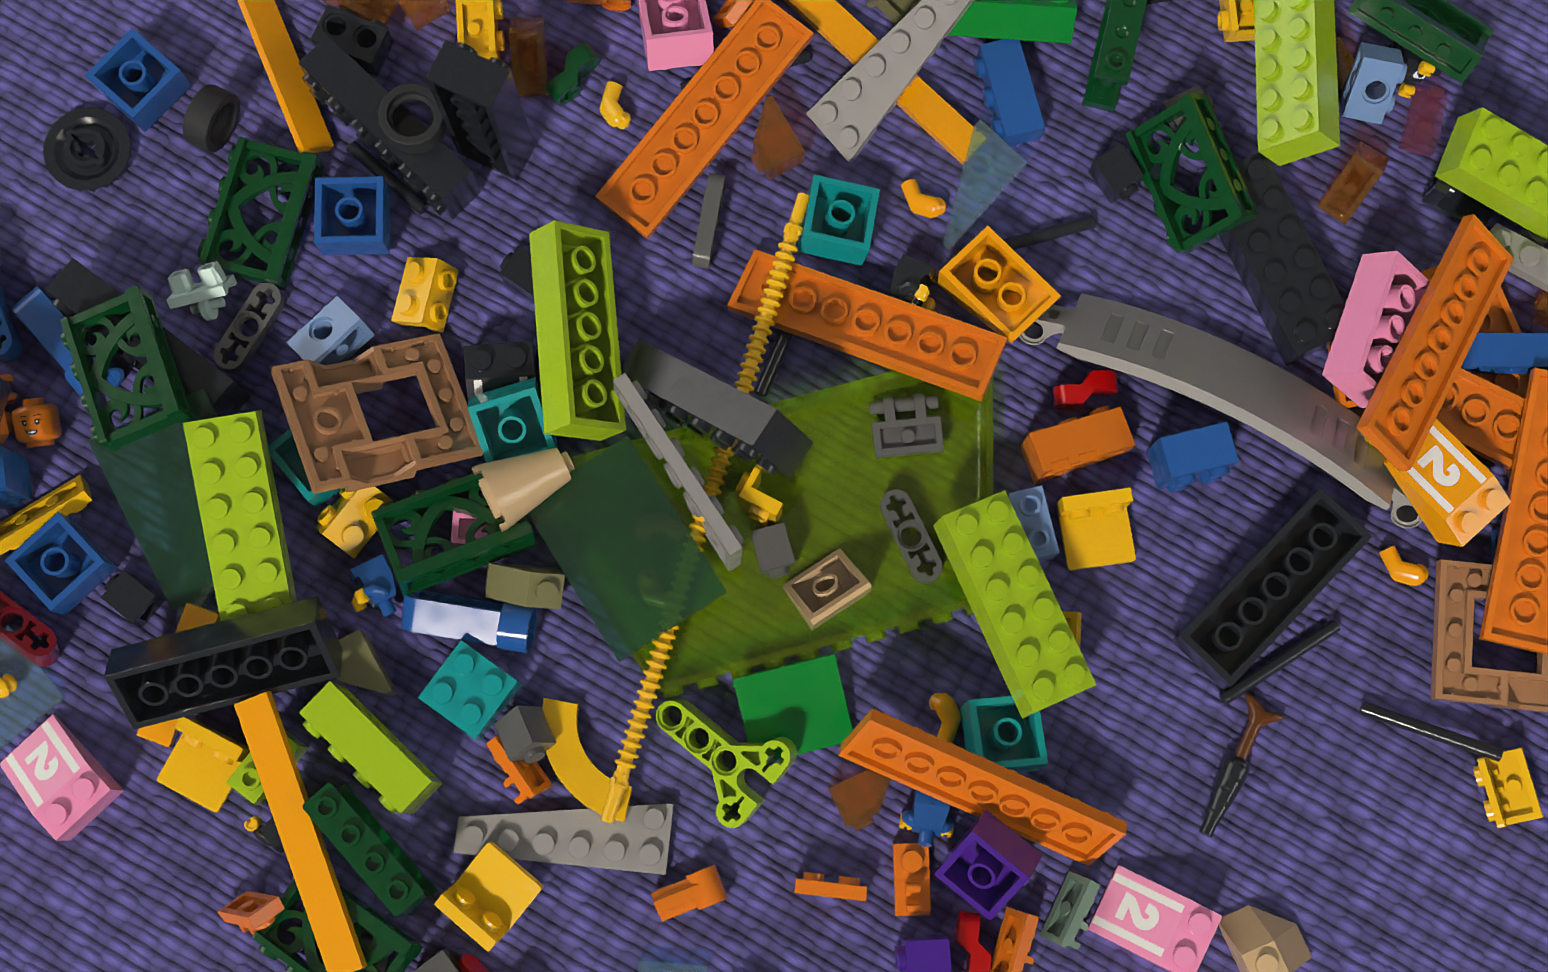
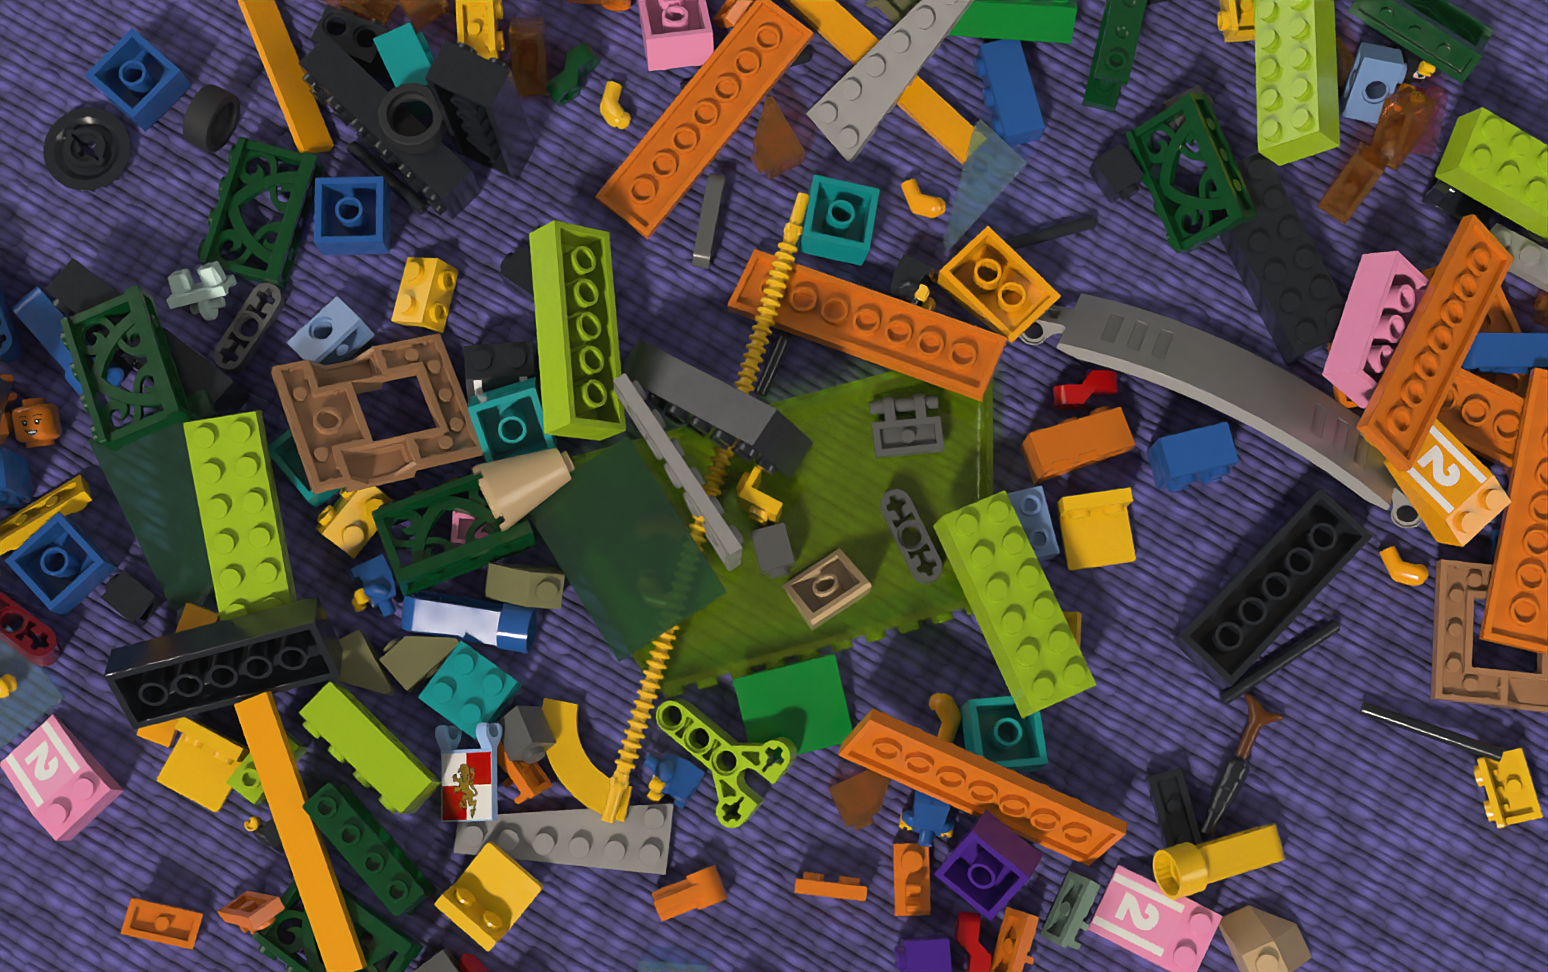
none -> orange plate [120,897,203,950]
none -> teal brick [373,22,434,119]
none -> olive slope [379,636,460,693]
none -> flag [435,723,502,822]
none -> blue piece [644,753,705,809]
none -> black plate [1145,768,1203,848]
none -> yellow beam [1153,823,1286,900]
none -> clear orange slope [1368,86,1437,171]

